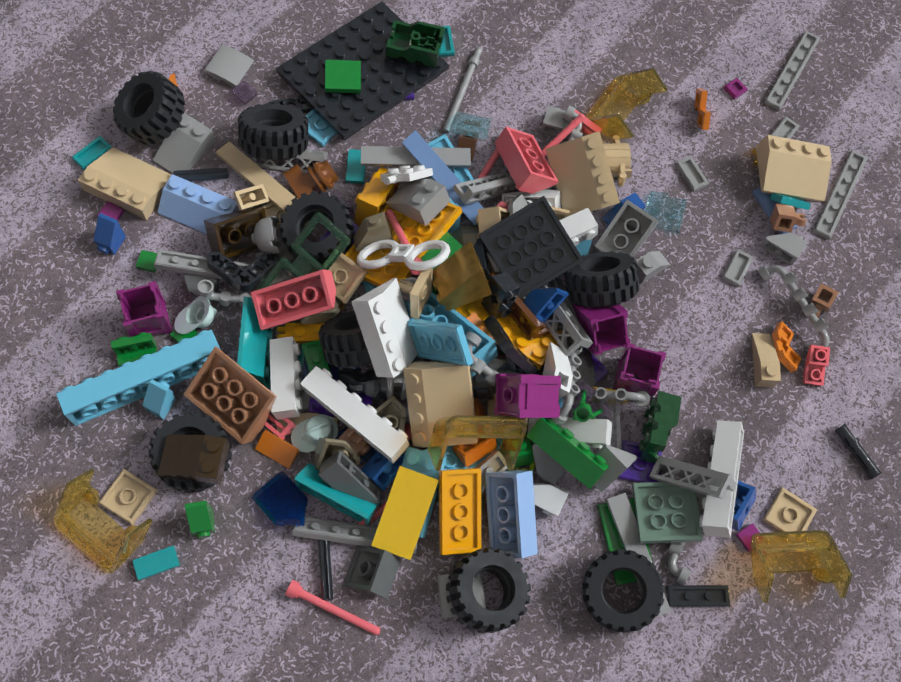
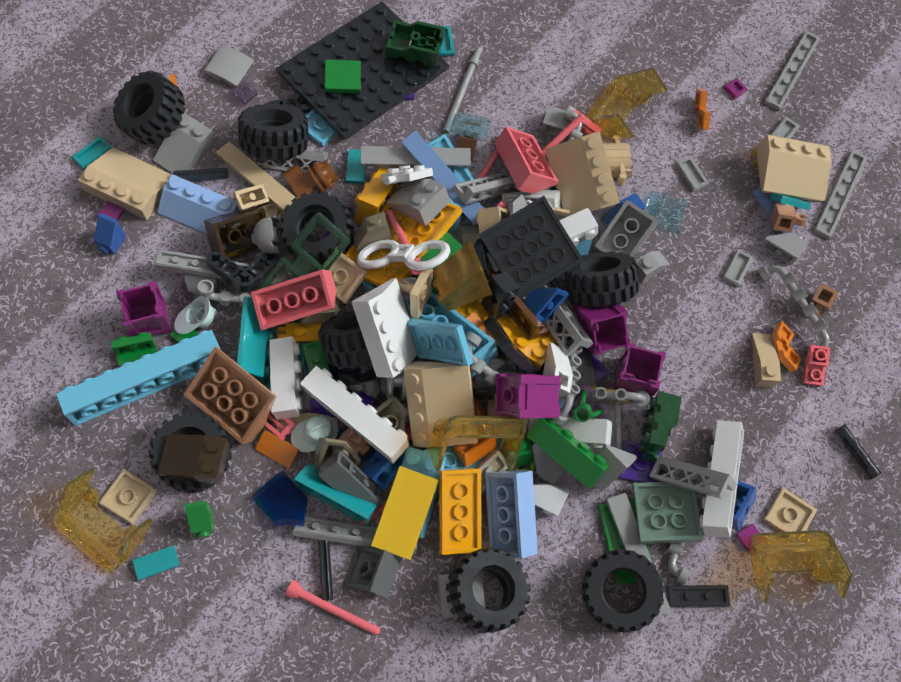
green tile [136,250,157,273] -> none
medium azure slope [142,379,176,420] -> none

